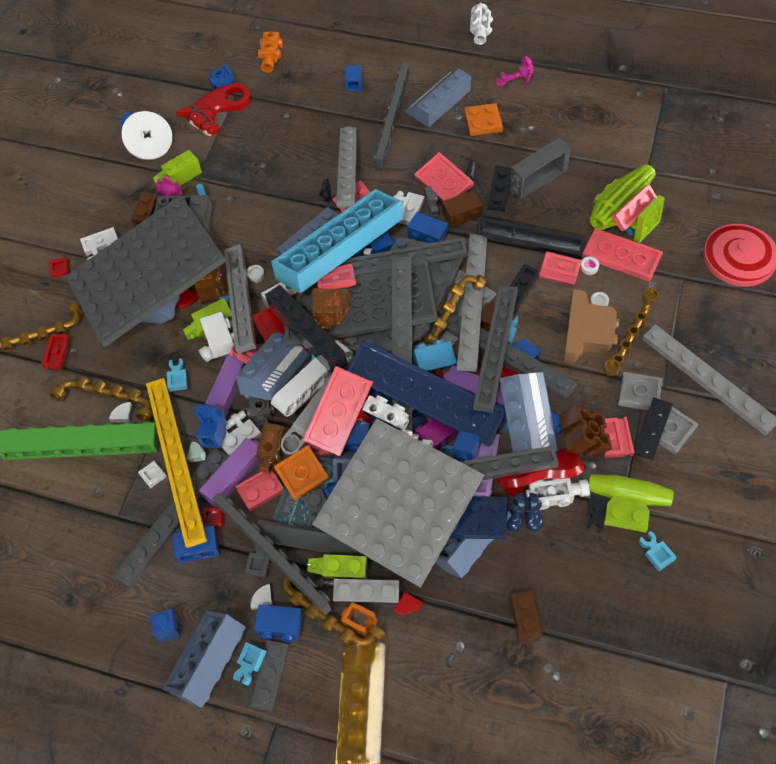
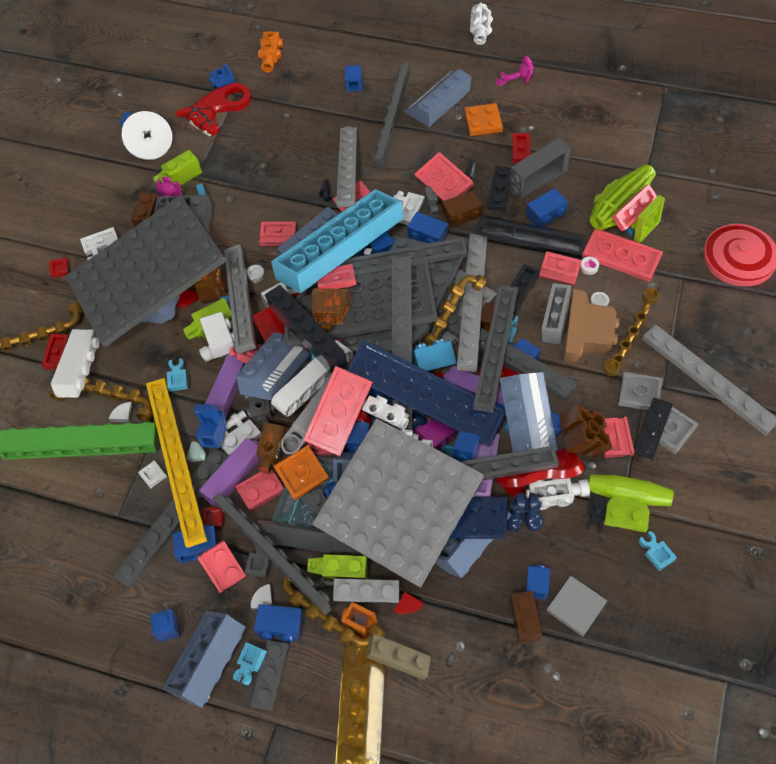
none -> white brick [51,329,99,398]
none -> coral plate [197,540,246,593]
none -> coral plate [259,222,297,246]
none -> dark tan plate [366,634,431,679]
none -> red plate [513,133,530,163]
none -> blue brick [525,565,550,600]
none -> blue brick [526,188,568,226]
none -> light grey brick [542,283,572,344]
none -> light grey tile [547,576,607,637]

